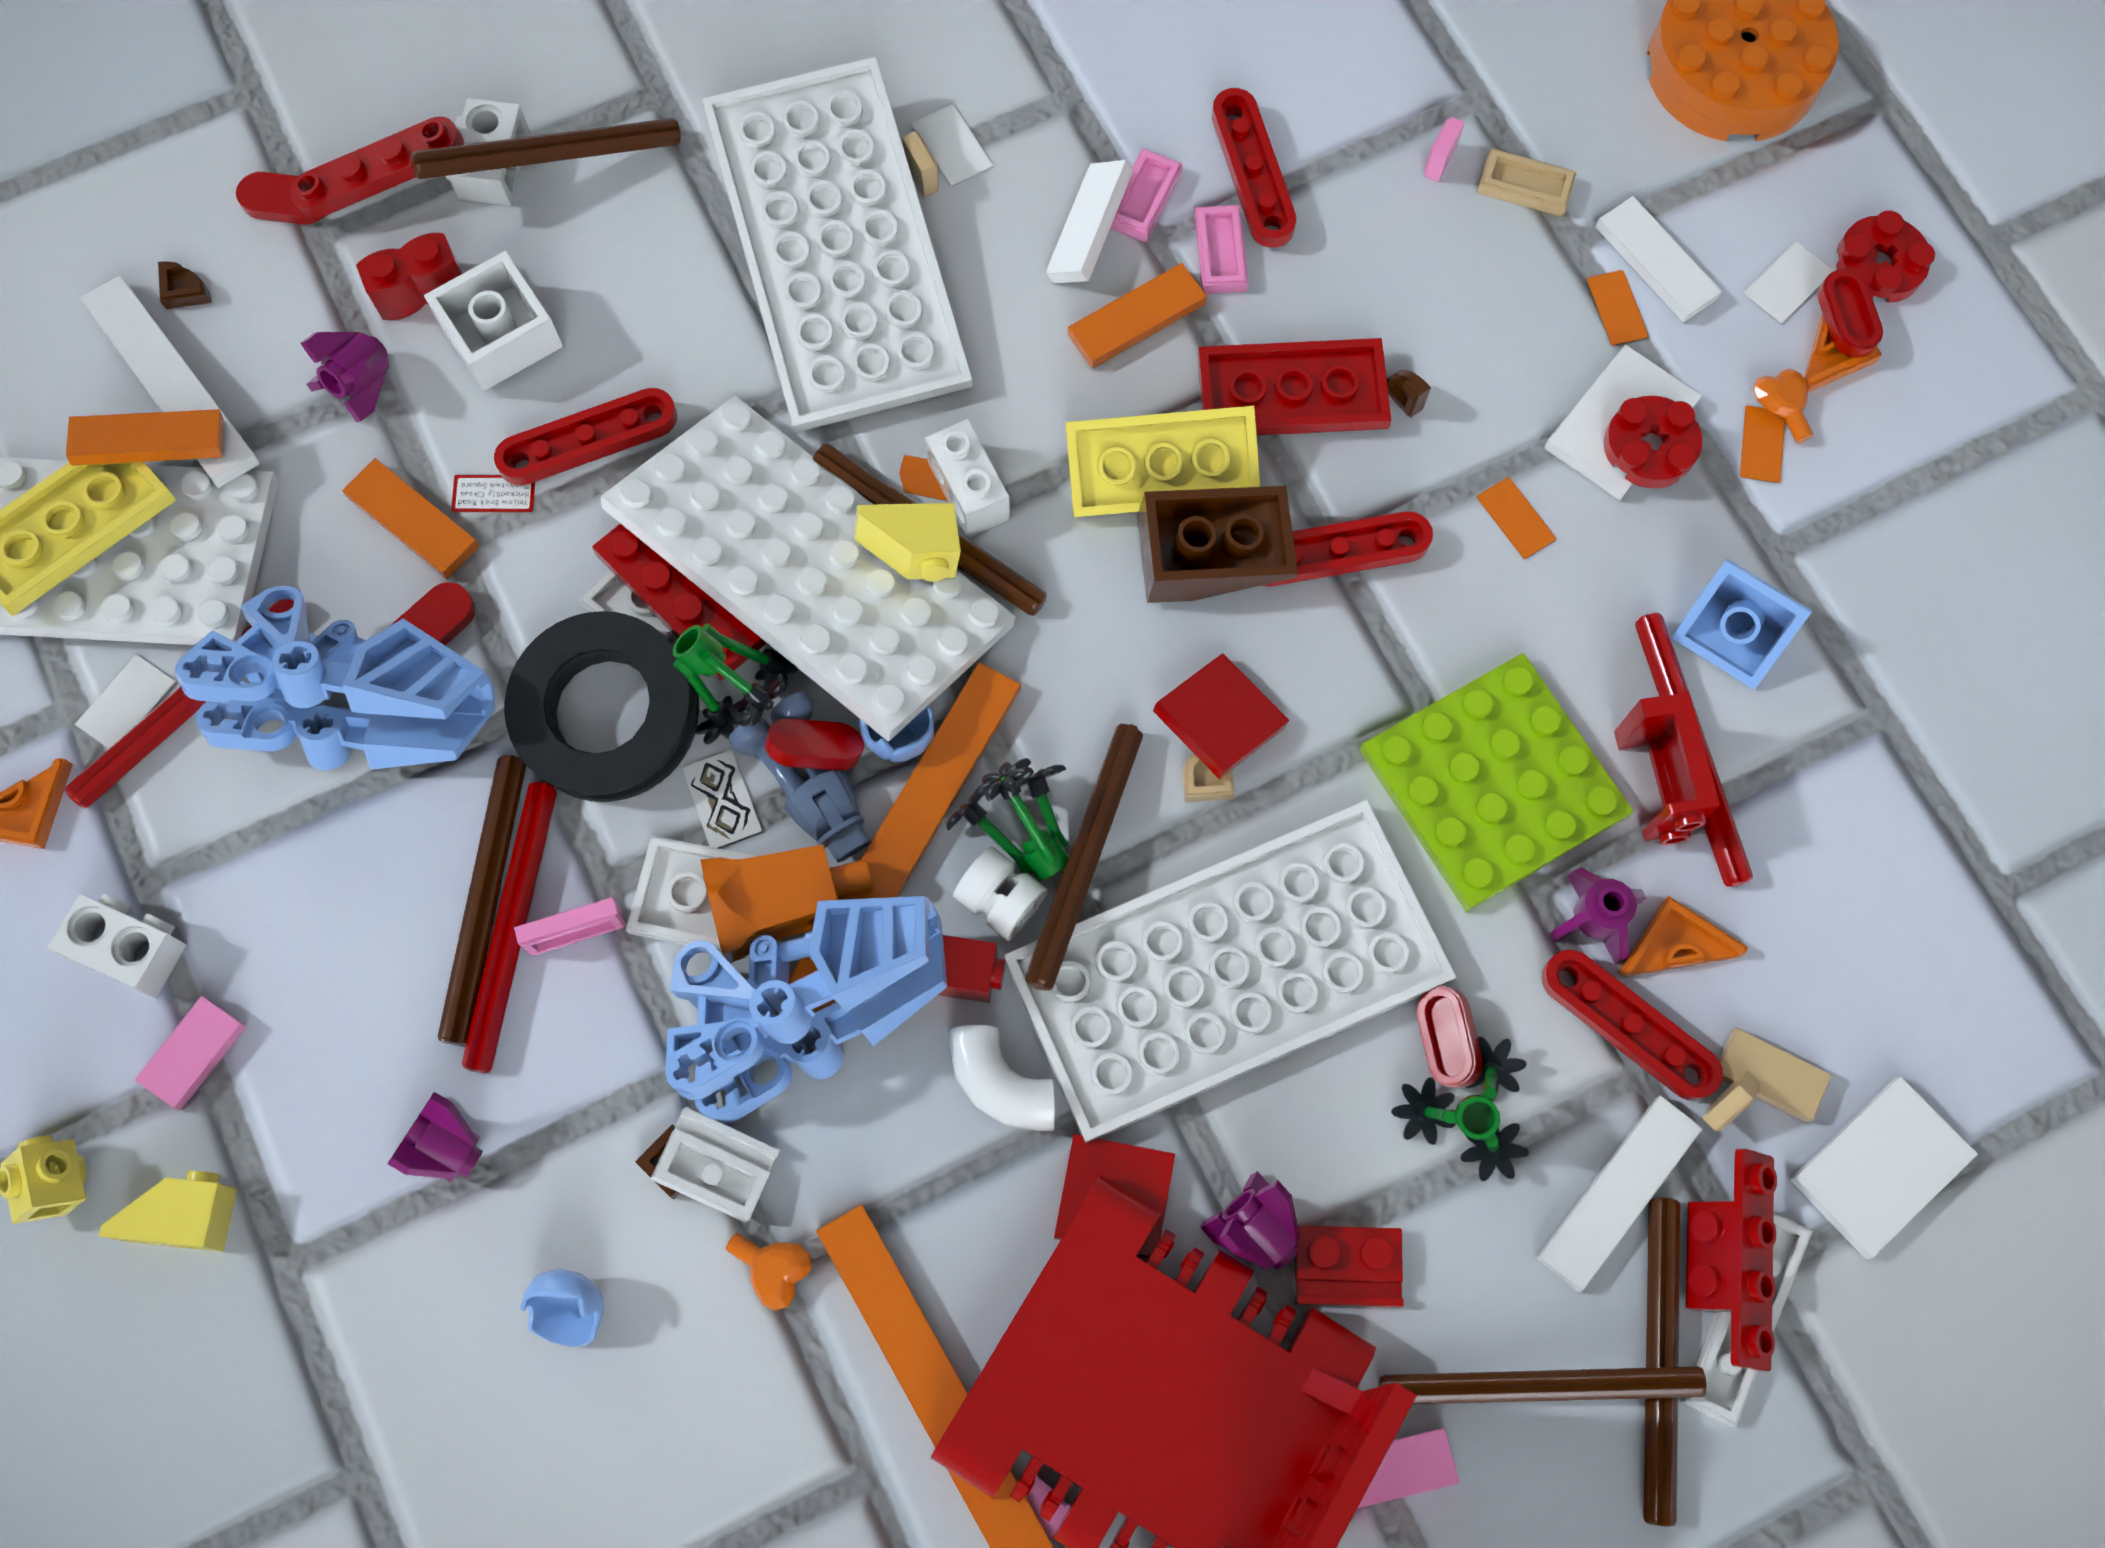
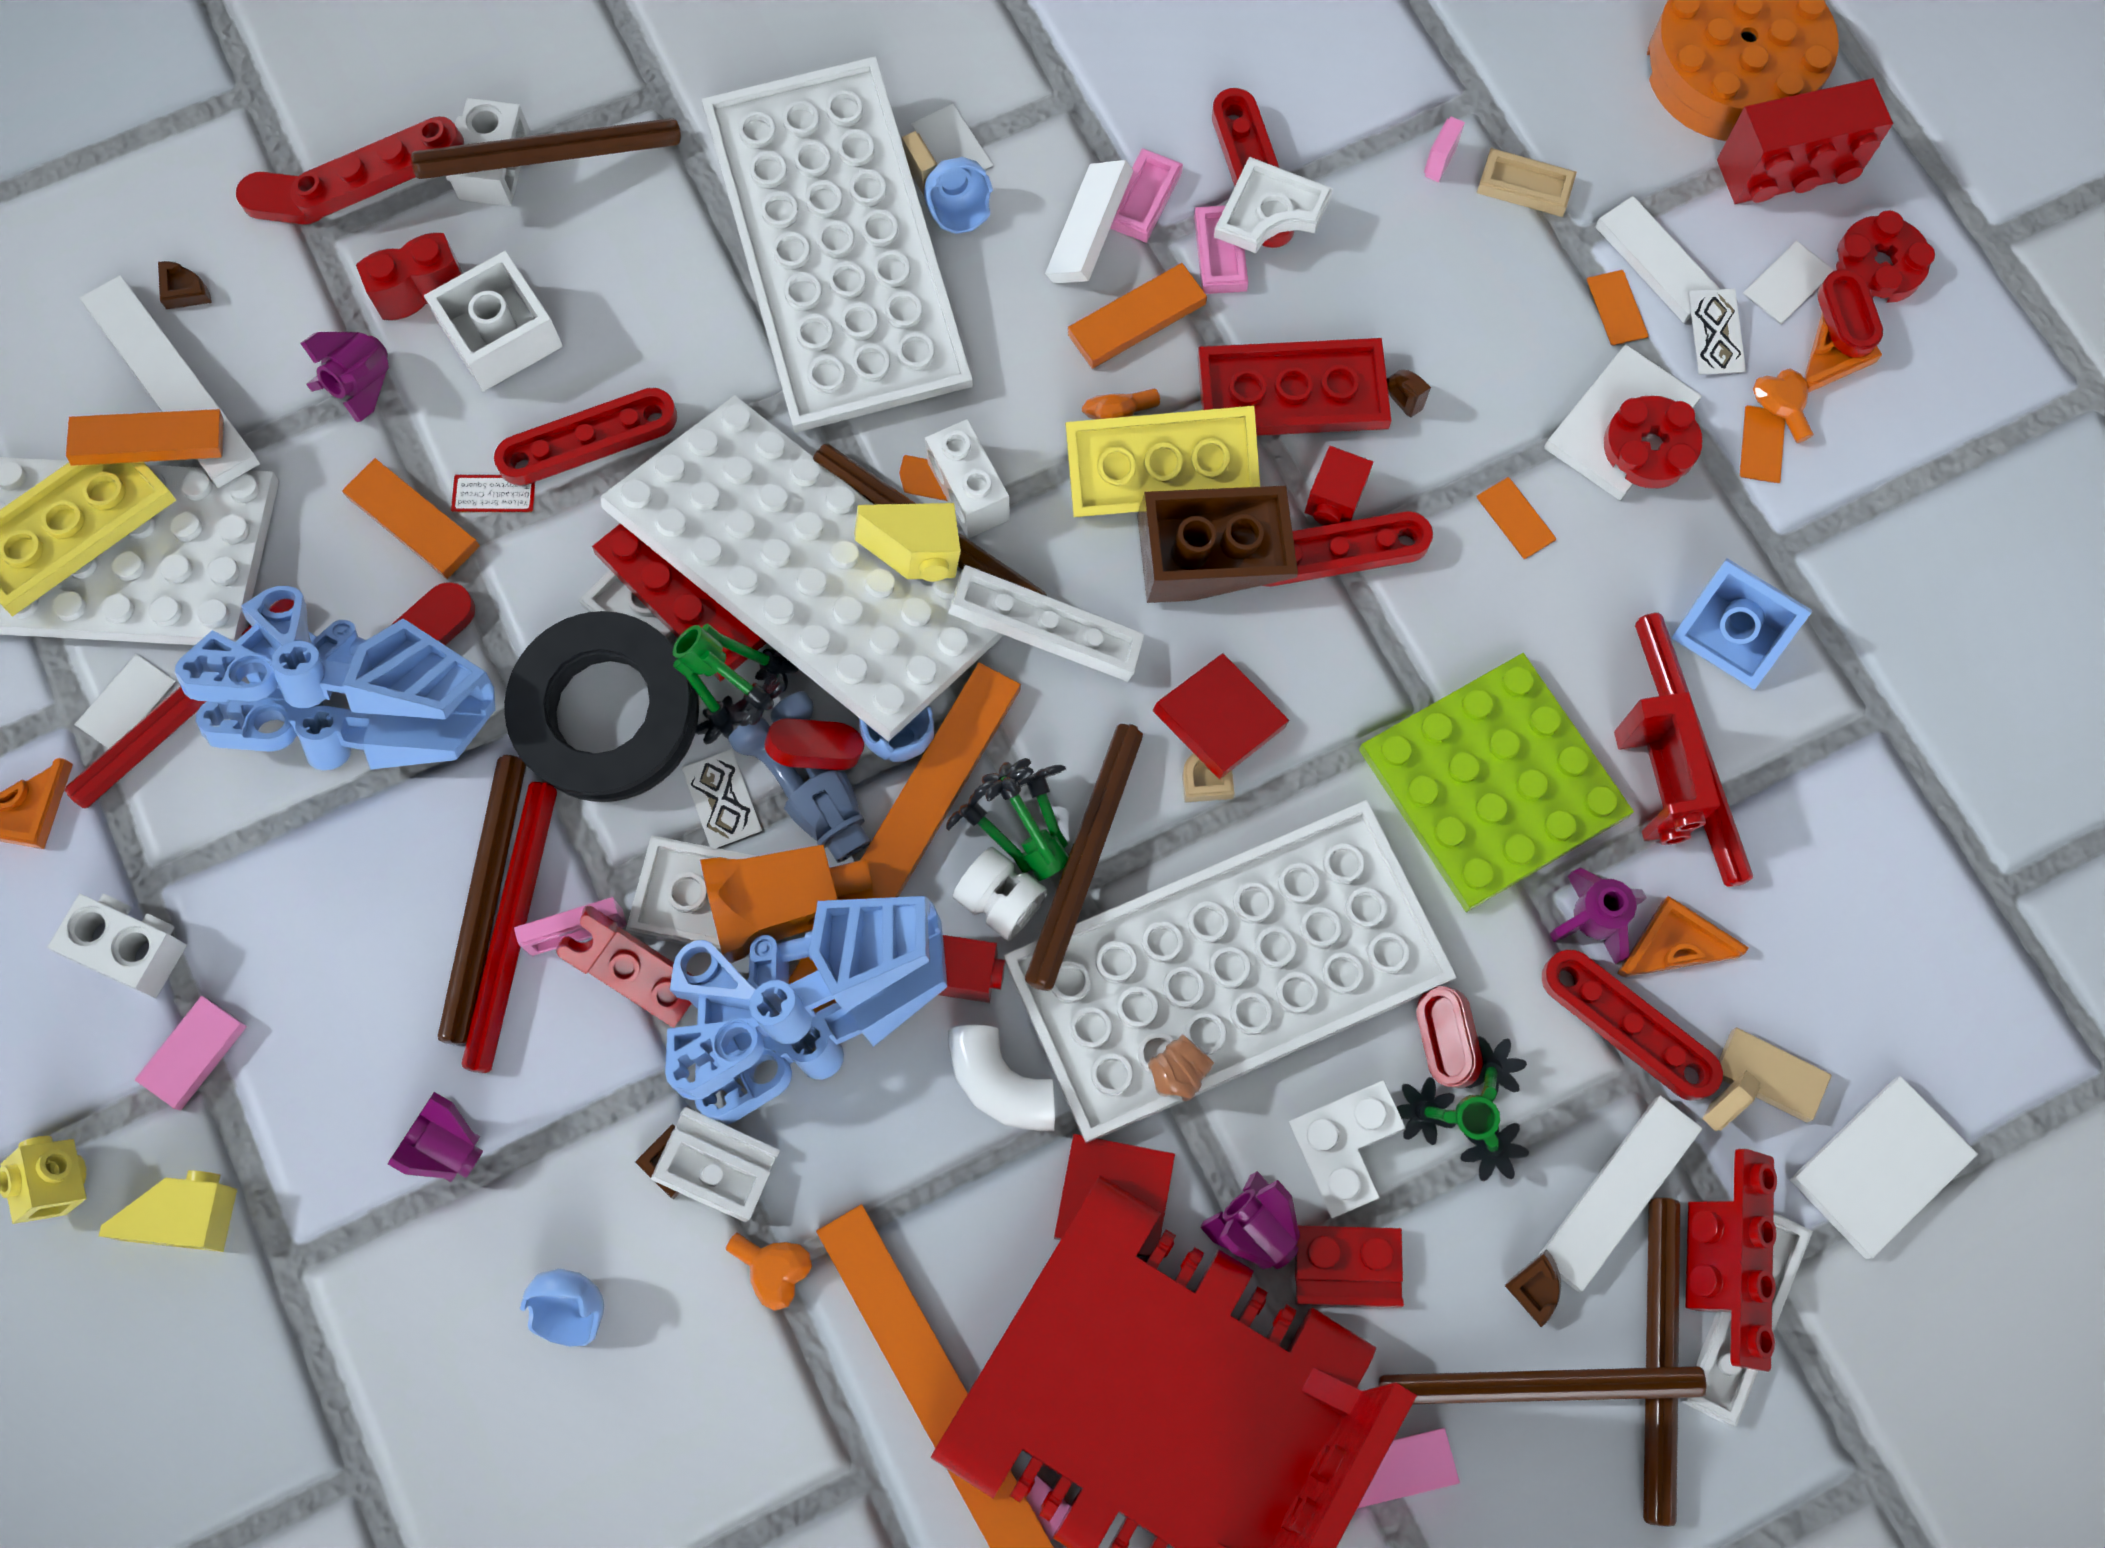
none -> plate [556,906,694,1028]
none -> light blue hair [924,157,993,234]
none -> white plate [948,565,1144,682]
none -> orange rock [1082,388,1160,420]
none -> nougat arm [1147,1034,1214,1101]
none -> white tile [1214,157,1333,253]
none -> white plate [1289,1080,1406,1219]
none -> red brick [1304,445,1374,525]
none -> reddish brown tile [1505,1249,1561,1327]
none -> white sticker [1688,288,1746,375]
none -> red brick [1717,78,1894,204]

